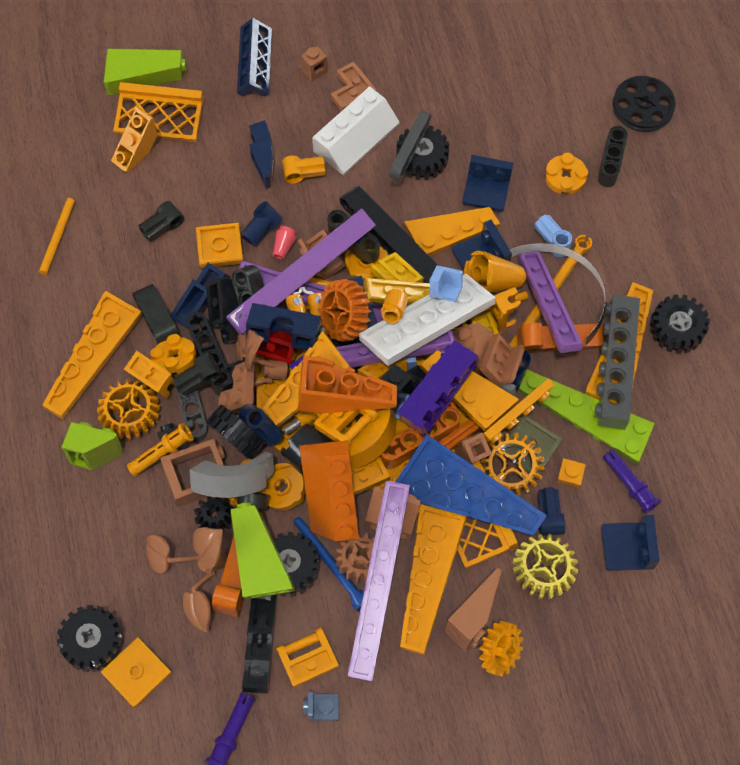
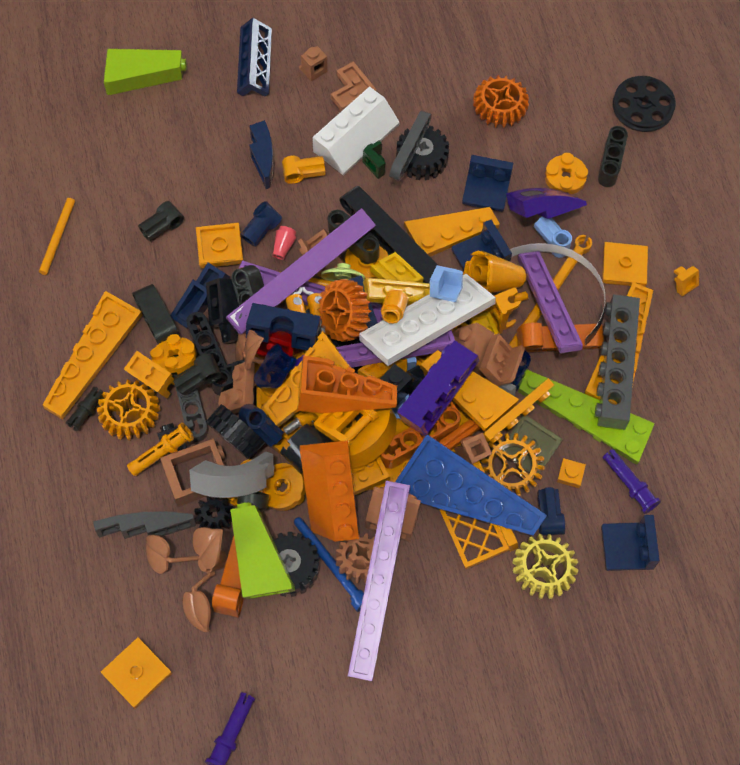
black wheel [57,605,123,672] -> none
lime slope [61,422,123,470] -> none
light orange slope [111,106,158,172] -> none
light orange fence [113,82,205,142] -> none
black slope [242,594,277,694] -> none
light orange plate [276,627,339,688] -> none
sand blue bracket [303,691,339,721] -> none
light orange wing [400,504,467,656] -> none
nougat slope [445,568,502,652] -> none
light orange gear [479,620,523,677] -> none
black wheel [649,294,710,354] -> none
none -> pearl dark grey pin [66,386,103,431]
none -> dark grey slope [93,511,196,539]
none -> clear blue piece [254,344,296,389]
none -> yellowish green dish [321,263,365,281]
none -> dark green bracket [362,140,386,179]
none -> orange gear [473,75,529,128]
none -> dark purple slope [506,188,587,219]
none -> light orange plate [602,242,648,287]
none -> light orange tile [674,266,699,296]

